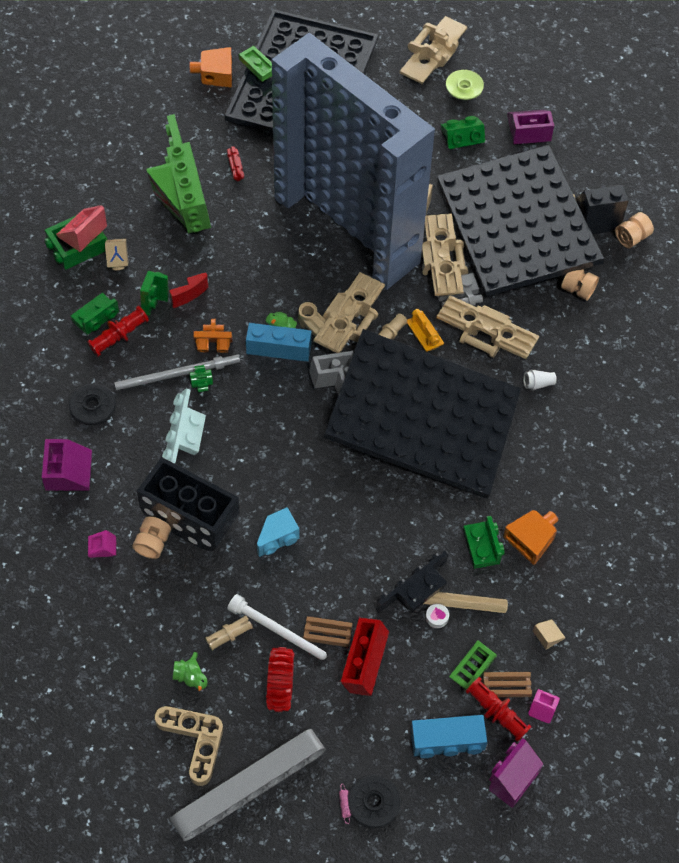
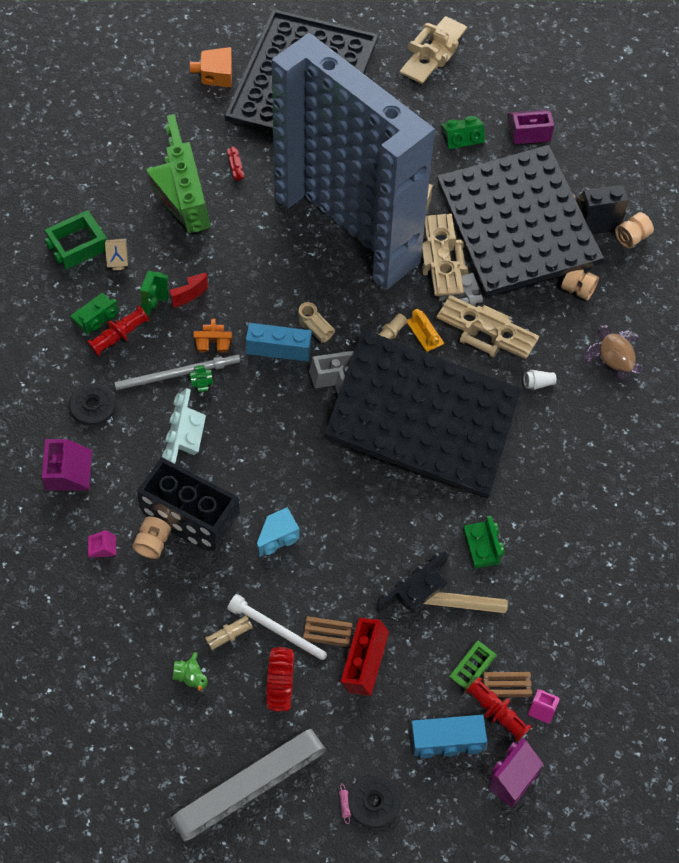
coral slope [56,205,107,252] -> none
tan beam [155,706,223,786] -> none
bright green plate [239,46,272,82] -> none
bright green animal [265,312,297,328] -> none
tan piece [314,272,385,353] -> none
white tile [426,604,449,628] -> none
yellowish green dish [446,70,484,100] -> none
orange torso [503,510,558,565] -> none
tan slope [533,619,565,649] -> none
none -> animal [585,324,643,382]

